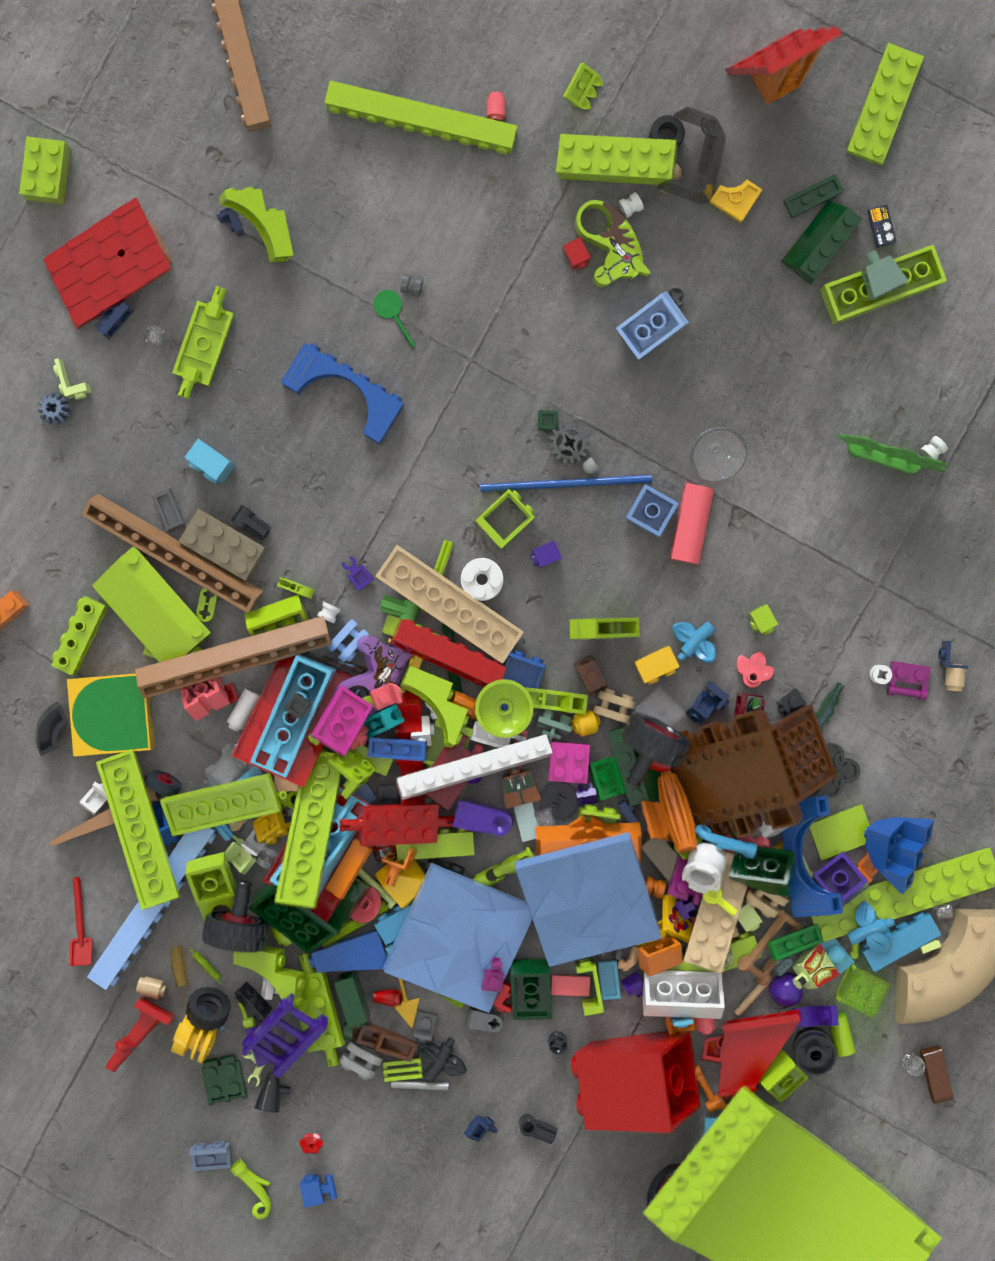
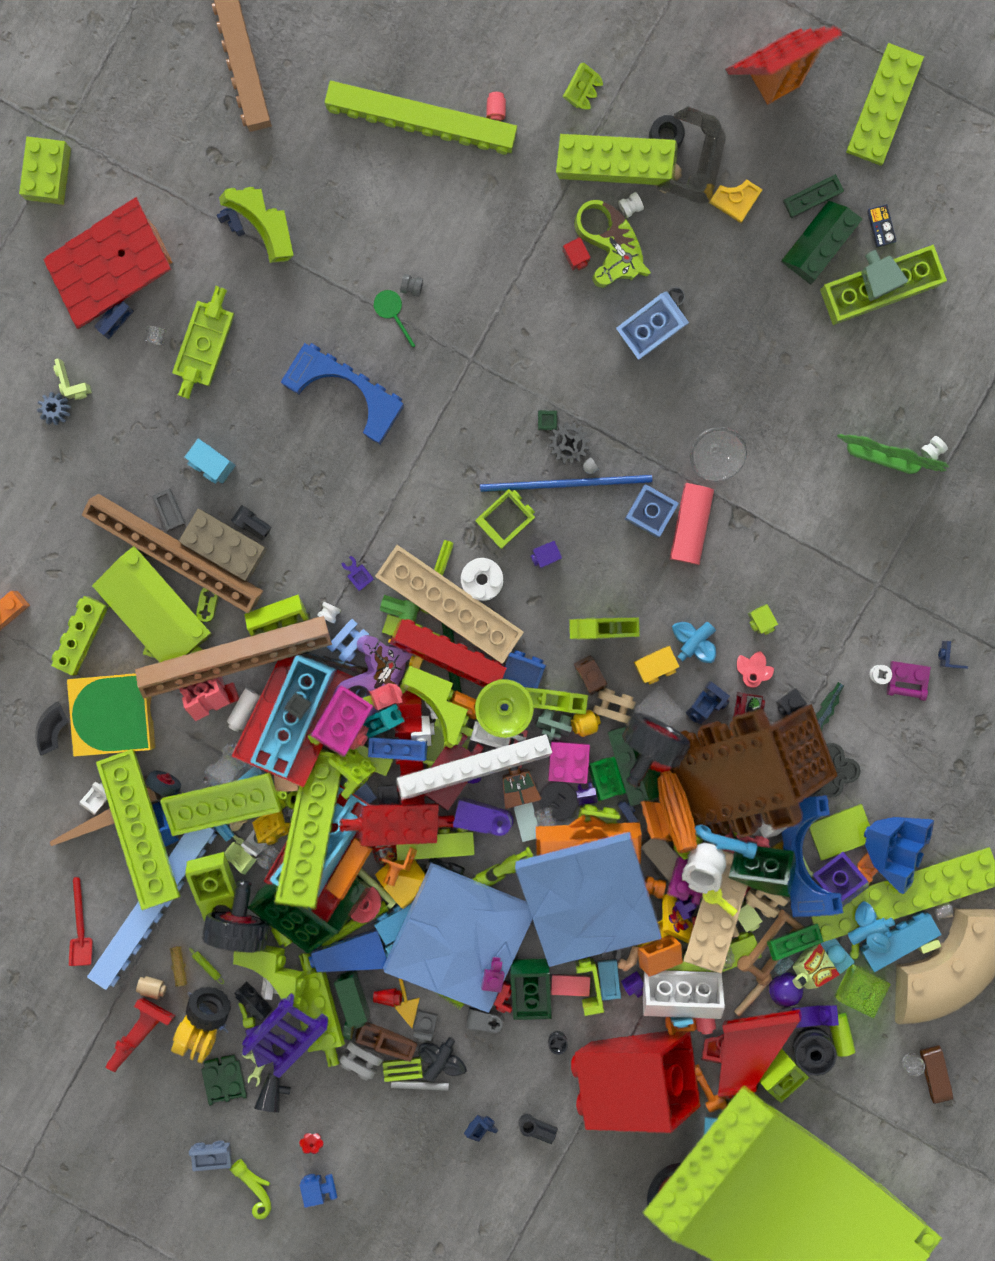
lime piece [277,577,315,599] -> none
tan brick [945,664,966,692] -> none

